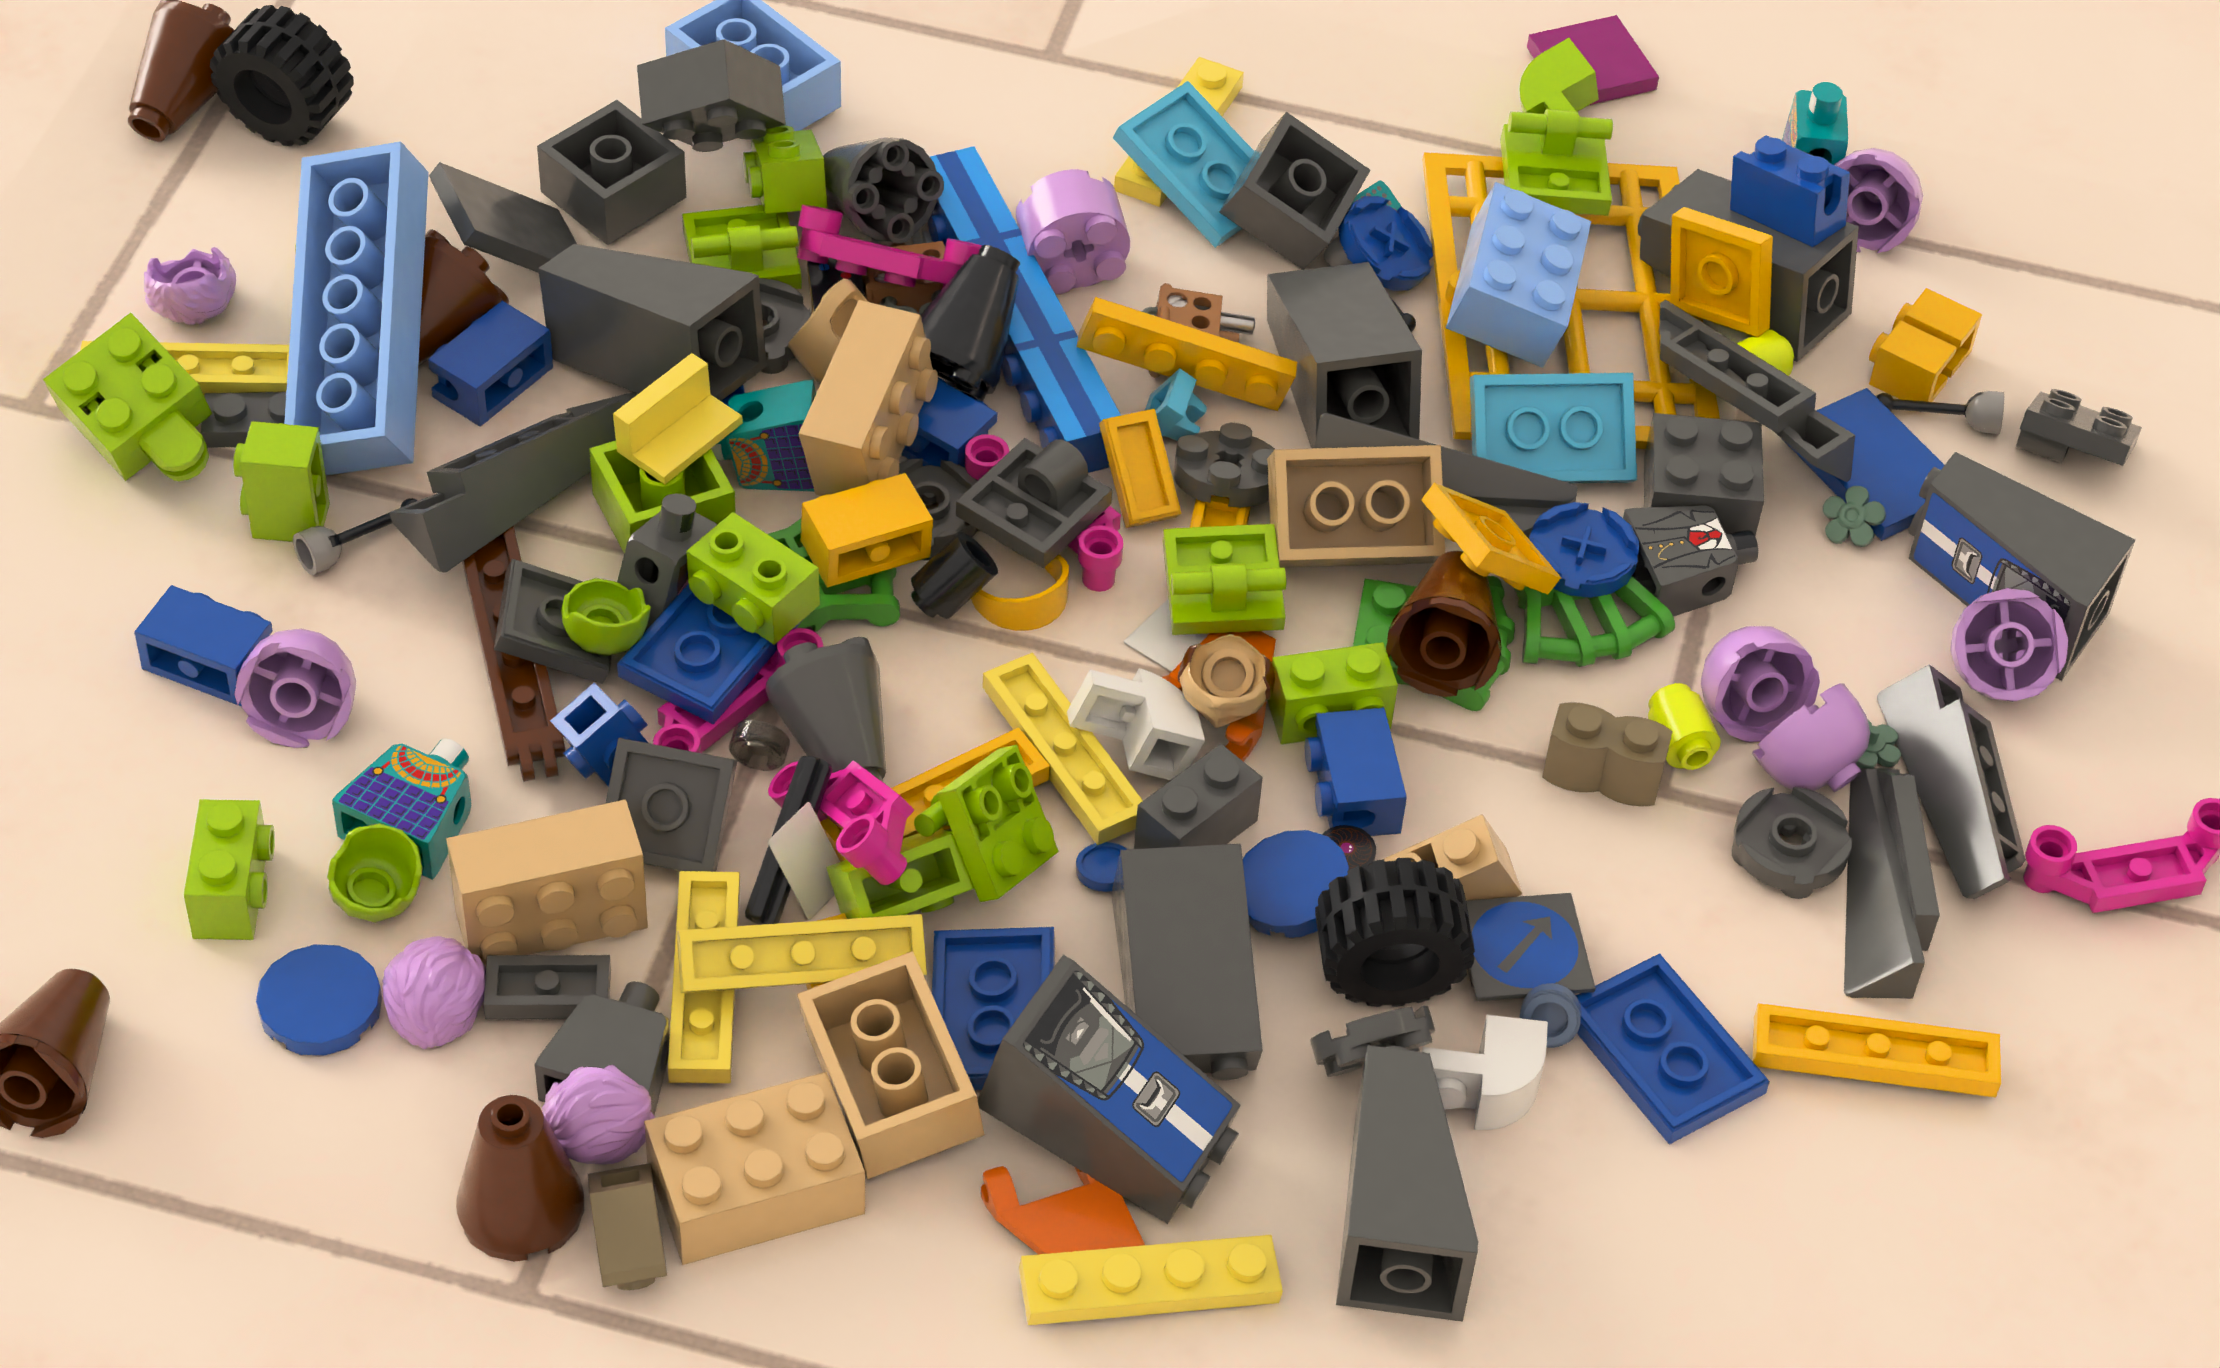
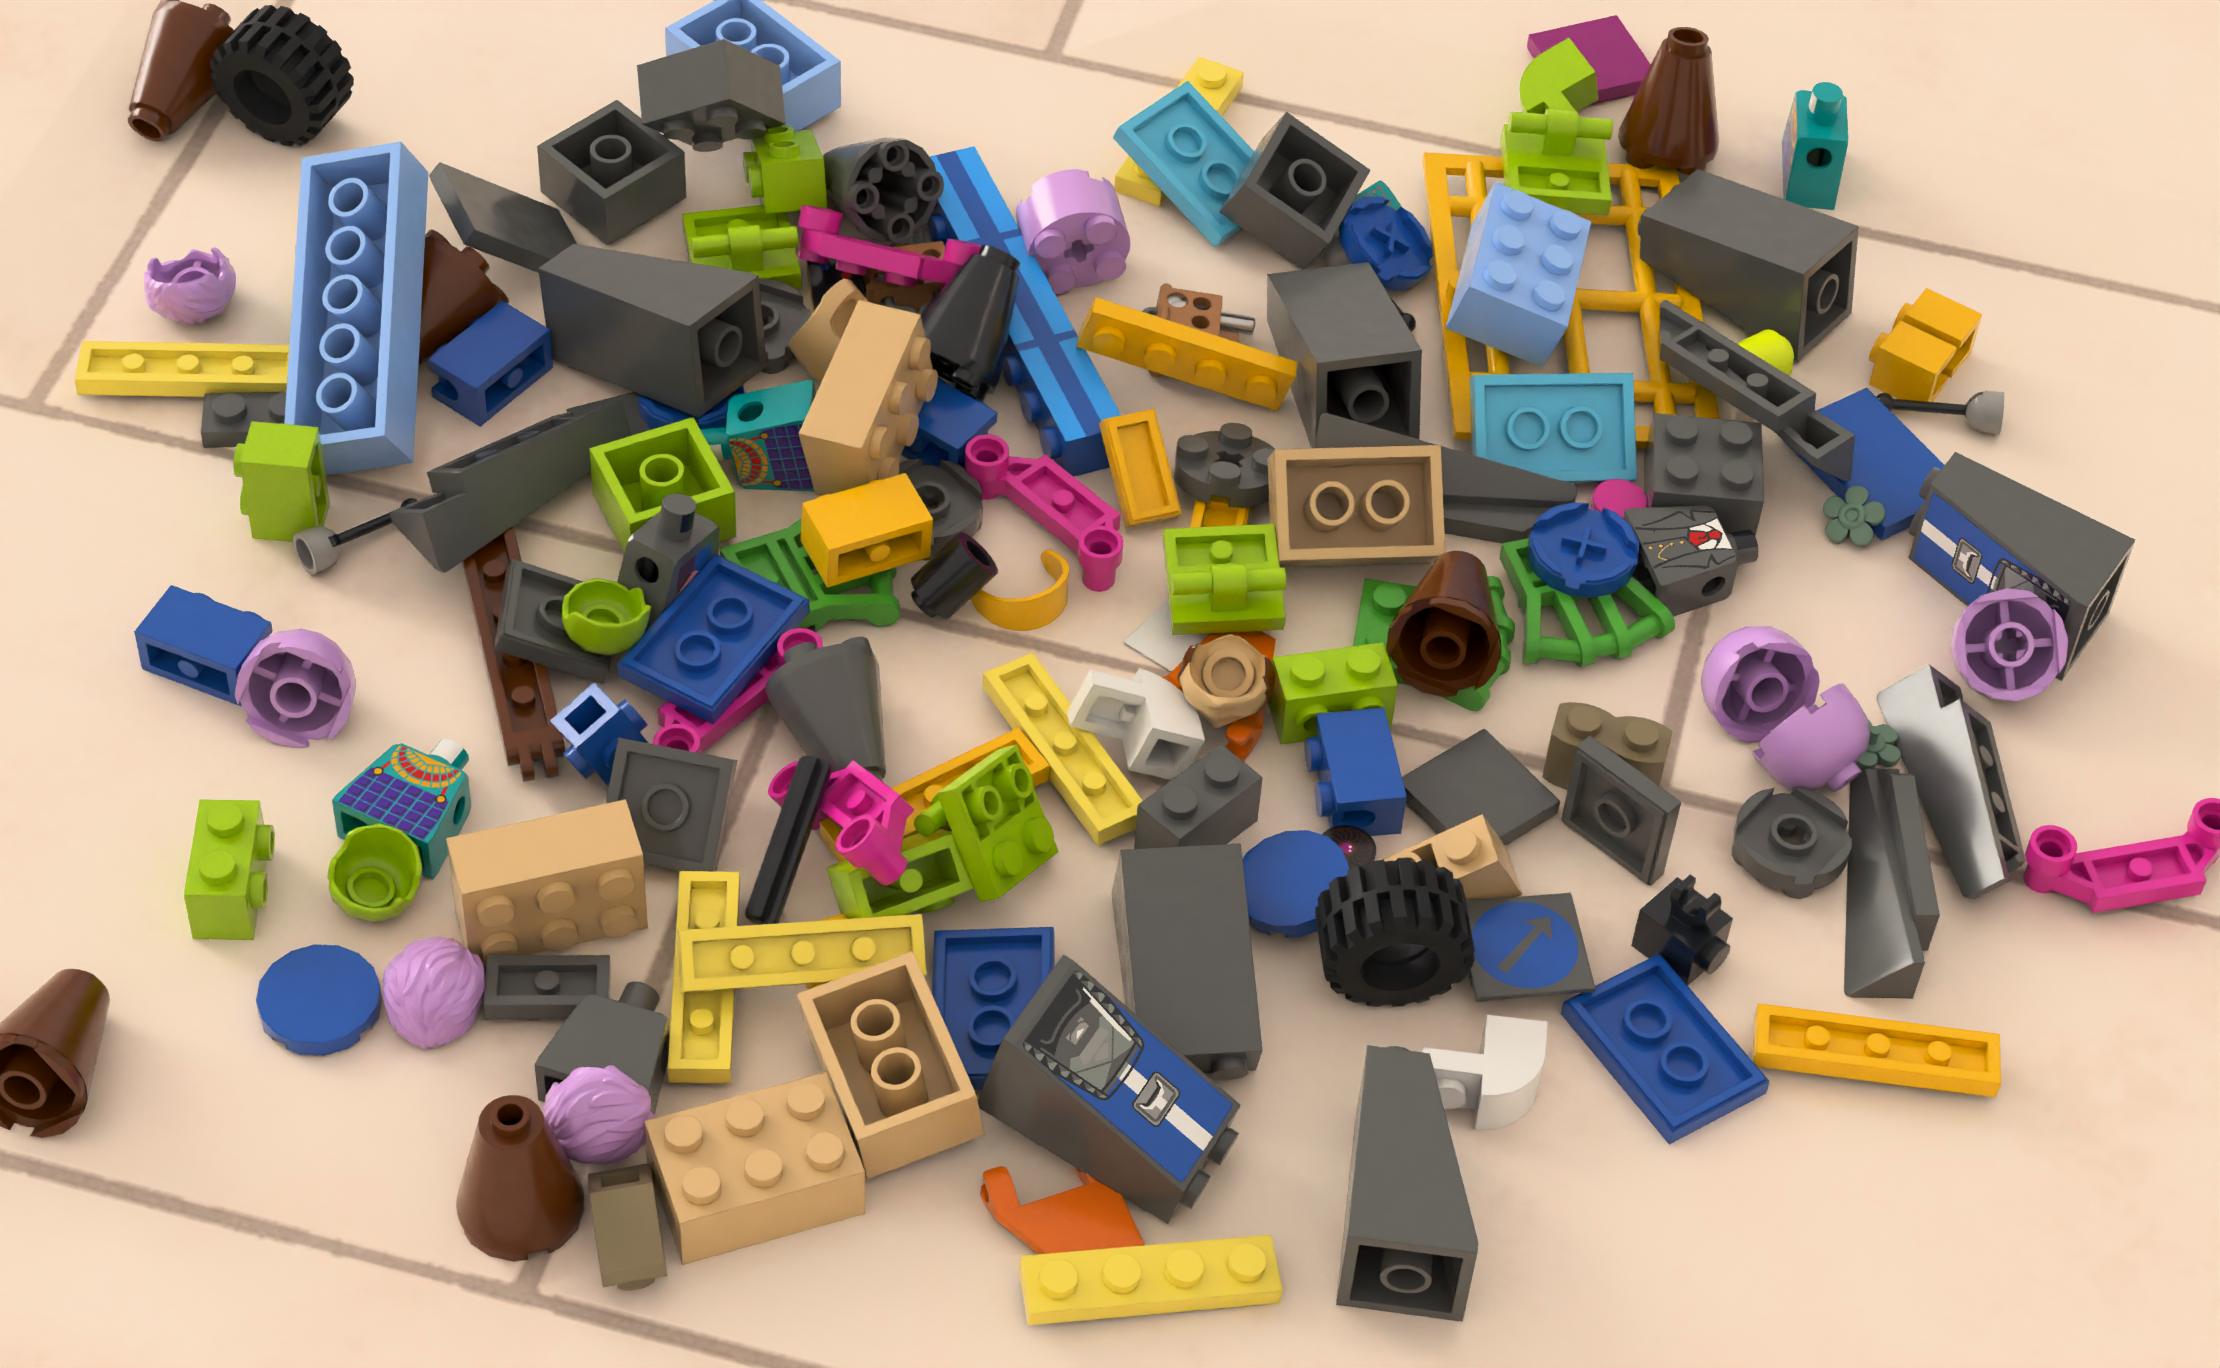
lime brick [43,312,212,481] -> none
light yellow panel [613,353,743,485] -> none
lime brick [686,512,820,645] -> none
clear smoke tile [729,720,790,771] -> none
white sticker [768,802,840,920] -> none
dark grey plate [956,438,1112,569] -> none
blue piece [1076,842,1127,892] -> none
medium azure tile [1145,368,1207,441] -> none
dark grey plate [1310,1006,1435,1077] -> none
yellow plate [1421,483,1561,595] -> none
sand blue tile [1520,983,1582,1048] -> none
neon yellow brick [1648,683,1721,770] -> none
yellow plate [1670,207,1773,337] -> none
blue brick [1730,135,1850,247] -> none
lavender cylinder [1834,148,1923,253] -> none
dark grey plate [2016,389,2142,466] -> none
none -> dark grey tile [1402,728,1560,845]
none -> dark grey tile [1561,736,1681,886]
none -> dark pink tile [1590,479,1647,518]
none -> reddish brown cone [1618,27,1719,176]
none -> black brick [1631,874,1733,986]

